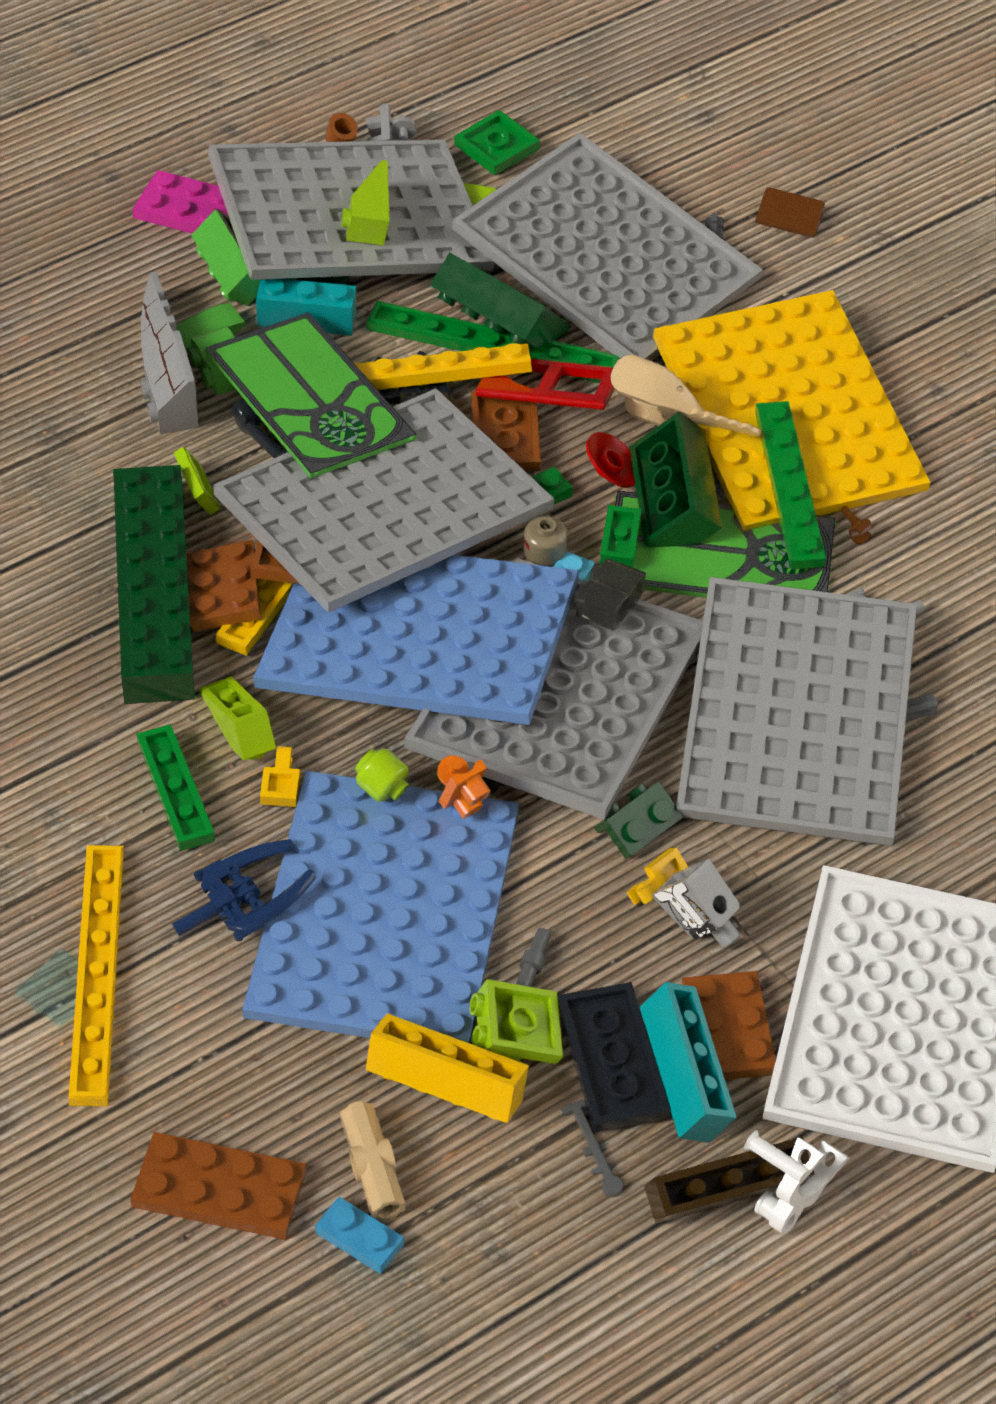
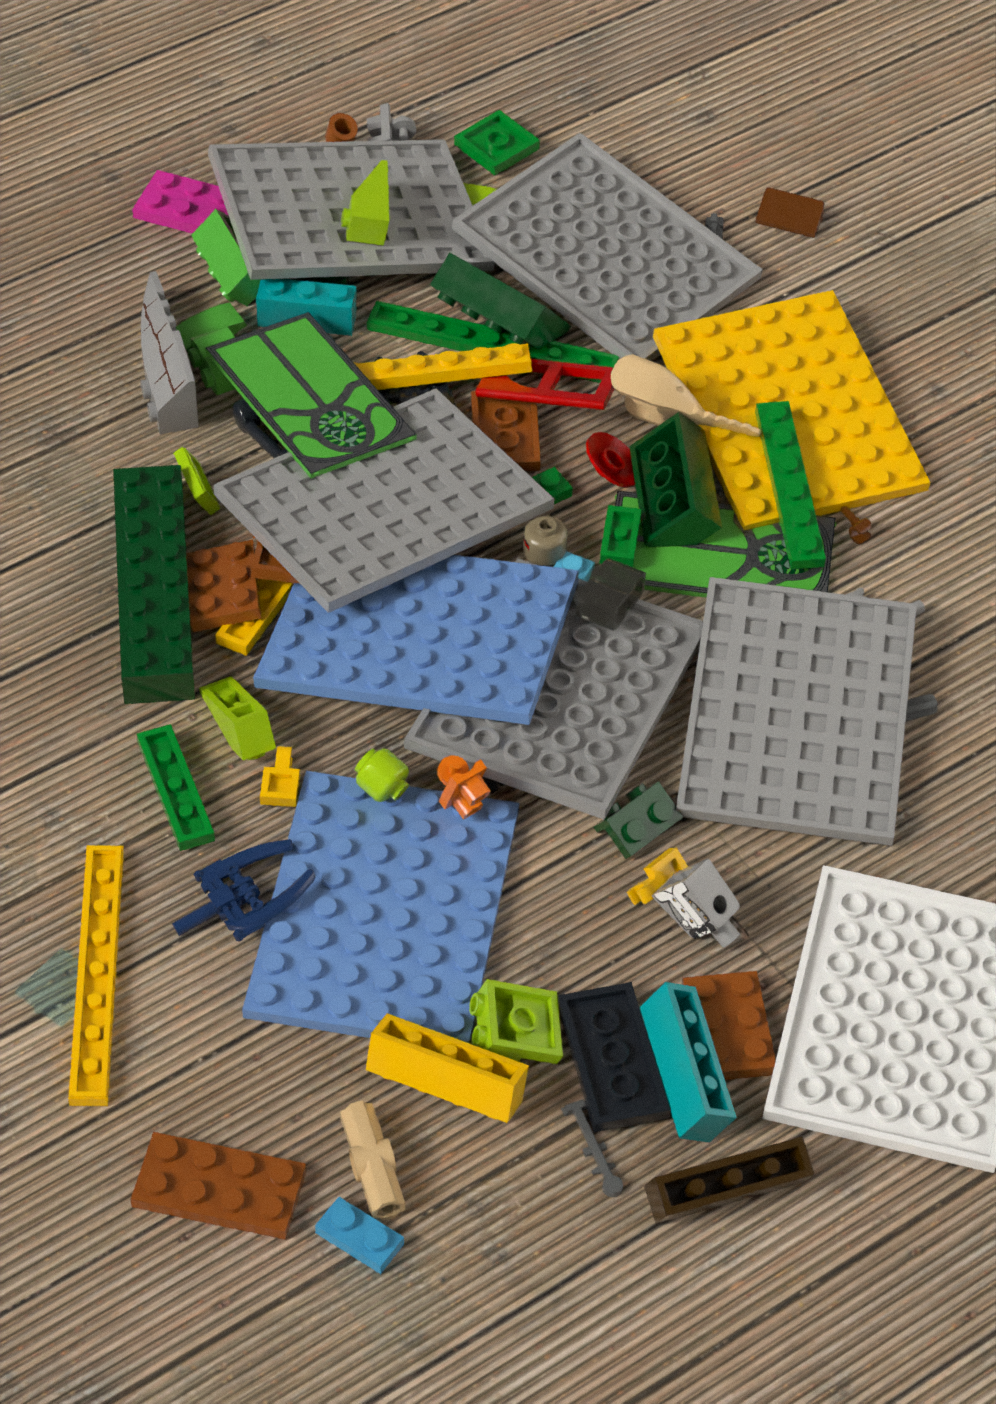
dark grey bar [516,928,551,987] -> none
white piece [744,1130,850,1235] -> none

